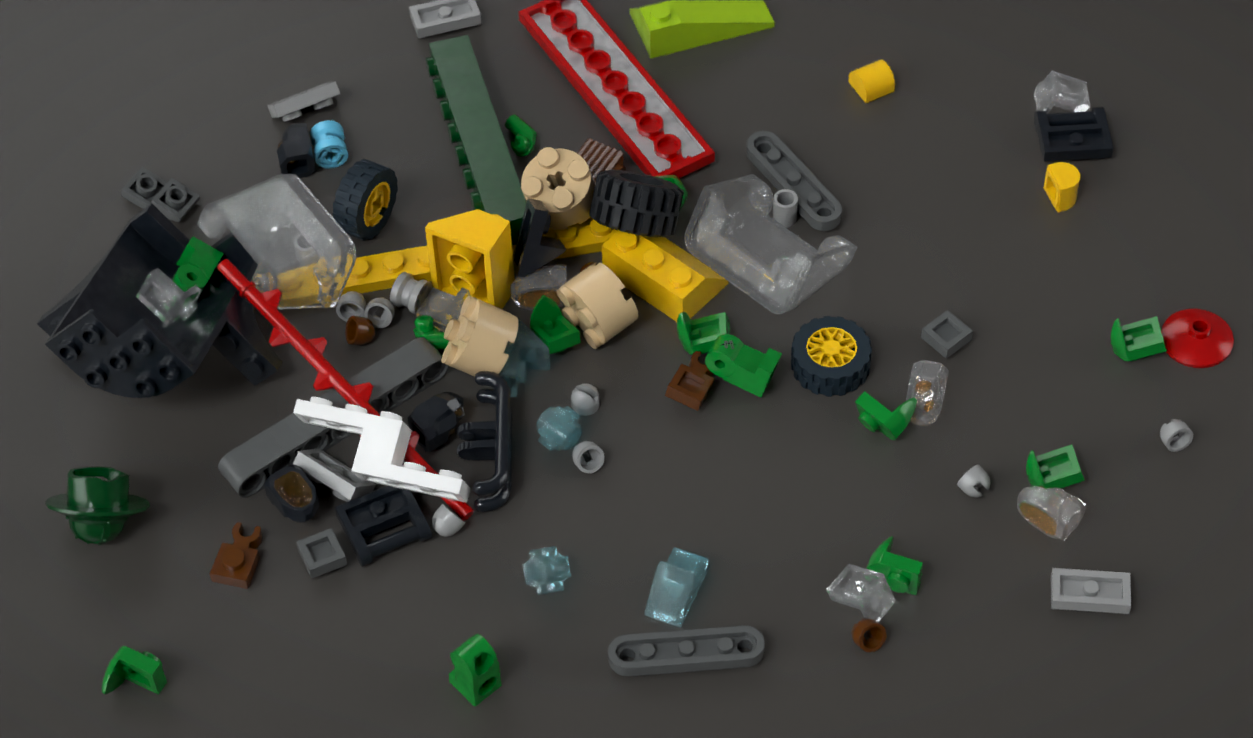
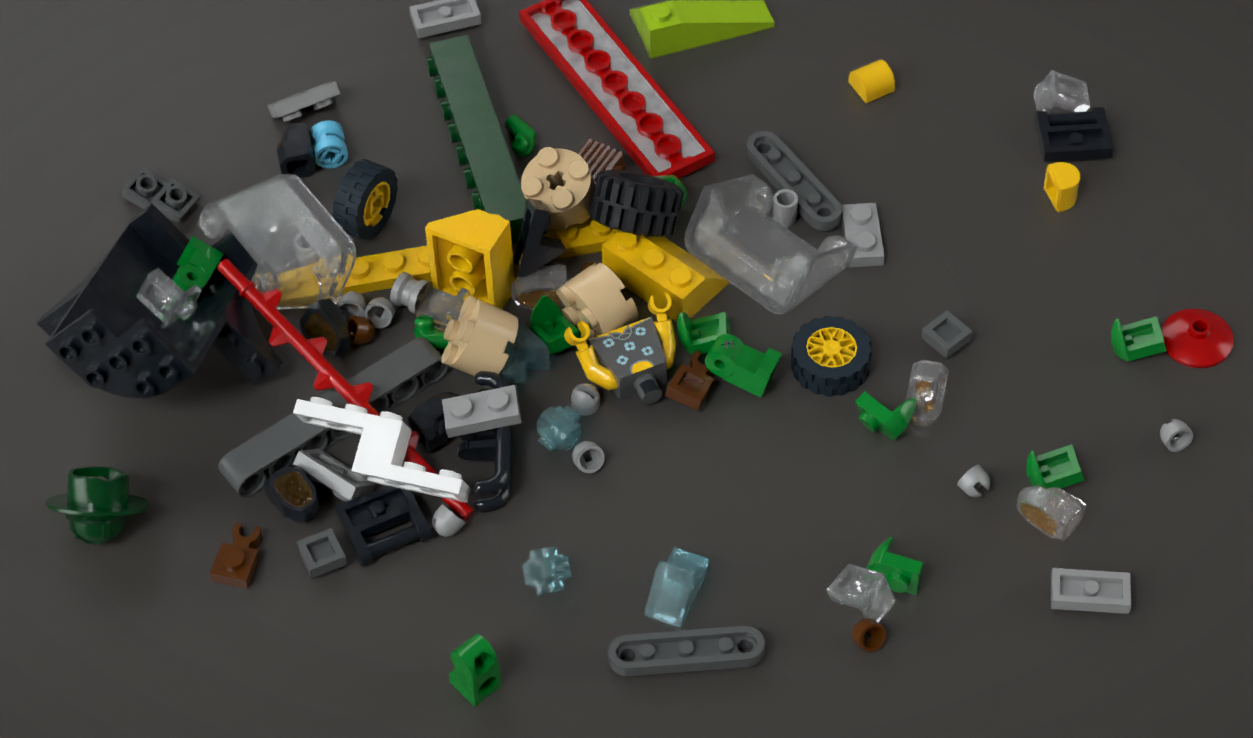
green plate [102,646,167,695] -> none
none -> black rock [299,298,352,357]
none -> light grey plate [442,385,522,438]
none -> torso [564,293,676,405]
none -> light grey plate [841,203,885,267]

